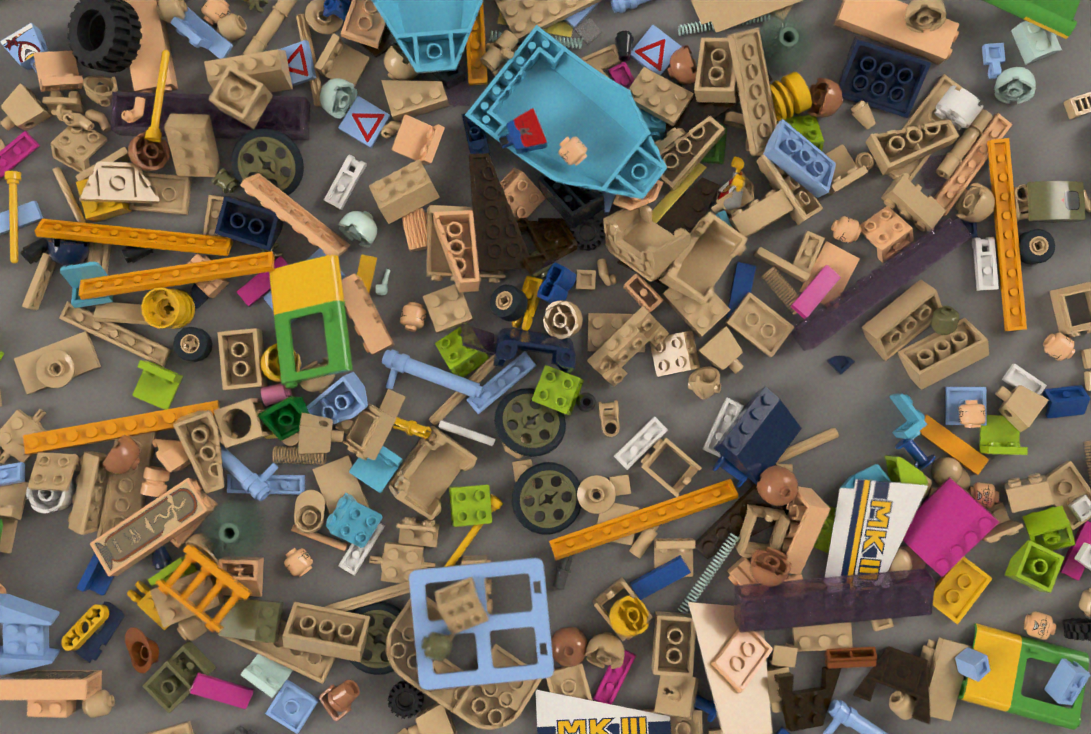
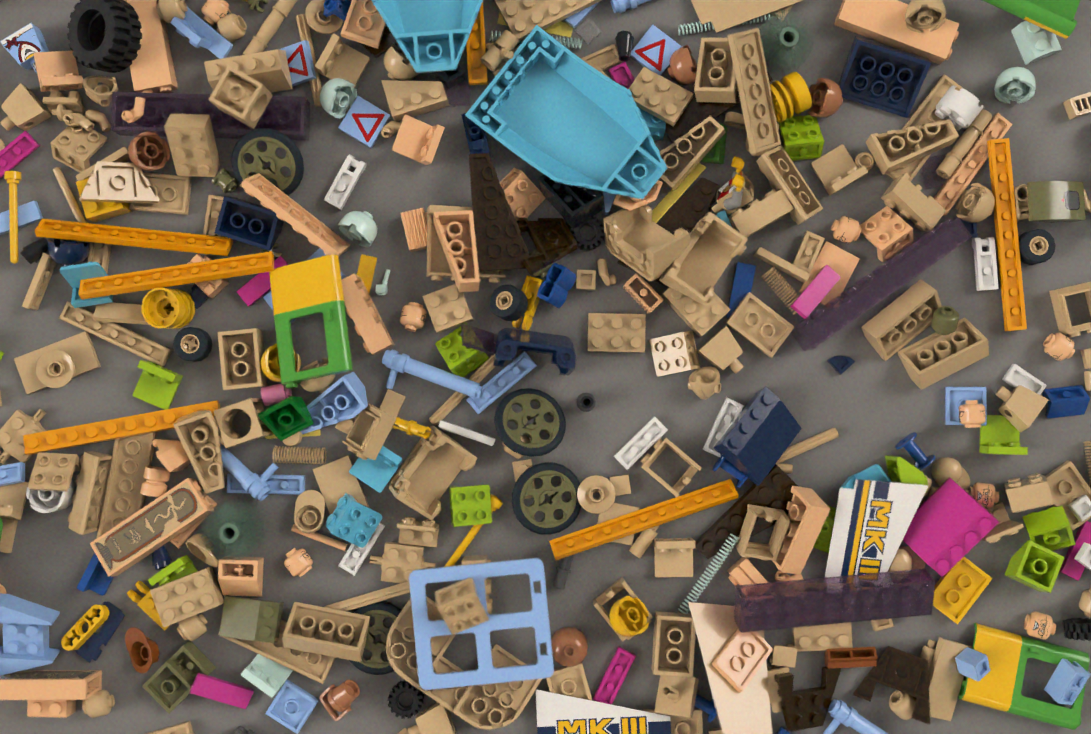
nougat cylinder [102,435,141,475] -> none
black cone [122,246,153,263] -> none
yellow piece [145,50,170,142] -> none
light orange fence [156,544,253,633] -> none
tan torso [298,413,344,454] -> none
tan brick [369,159,440,224] -> none
olive head [421,632,452,661] -> none
torso [499,108,548,154] -> none
lime bracket [532,365,585,416] -> none
tan cylinder [543,300,583,339] -> none
light nougat head [558,136,587,166] -> none
tan cylinder [585,632,624,669] -> none
tan bracket [587,306,669,387] -> none
tan piece [598,400,620,437] -> none
blue tile [630,555,691,600] -> none
tan plate [655,128,686,152] -> none
nougat cylinder [750,548,791,587] -> none
nougat cylinder [757,465,798,506] -> none
light blue slope [763,119,836,198] -> none
tan cone [850,100,876,130] -> none
medium azure bracket [889,393,927,439] -> none
light orange tile [920,414,989,475] -> none
light blue plate [982,43,1005,79] -> none

